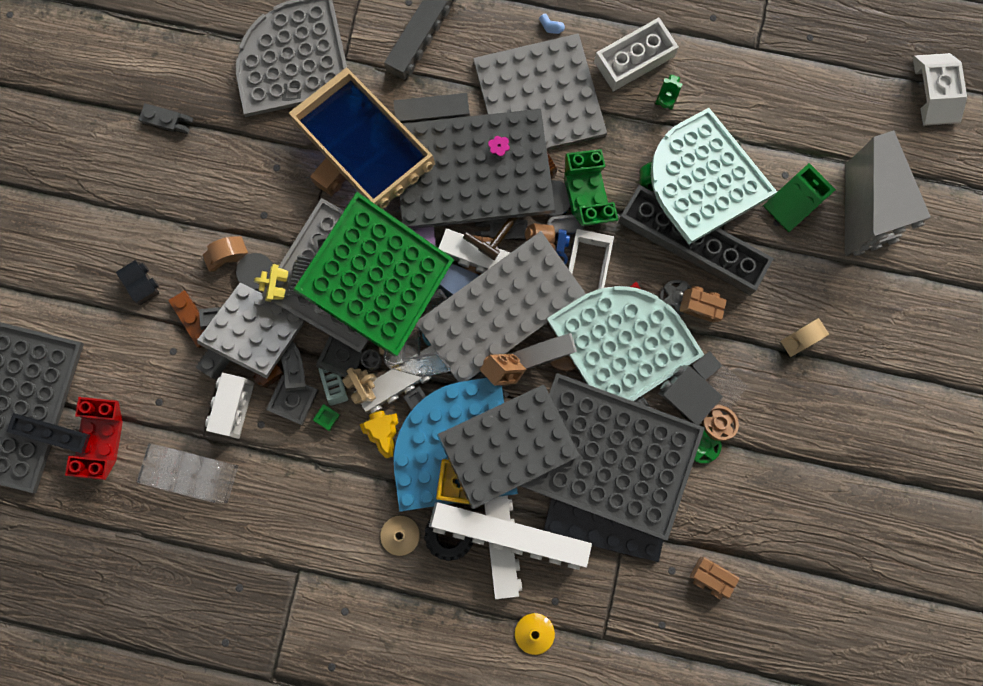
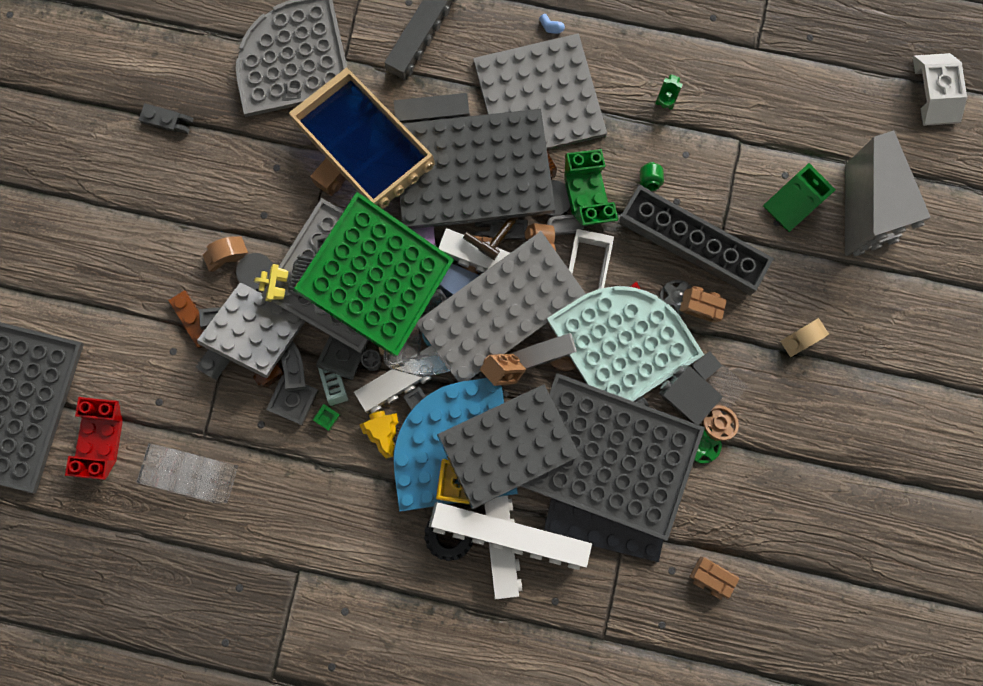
black plate [6,413,91,454] -> none
black brick [116,260,159,305] -> none
white brick [205,373,254,439] -> none
tan hips [342,368,377,404] -> none
tan dish [380,516,420,556] -> none
dark pink plant [488,136,510,156] -> none
yellow dish [515,613,555,655] -> none
blue plate [556,229,570,264] -> none
white brick [594,18,679,91] -> none
light aqua plate [651,108,777,245] -> none

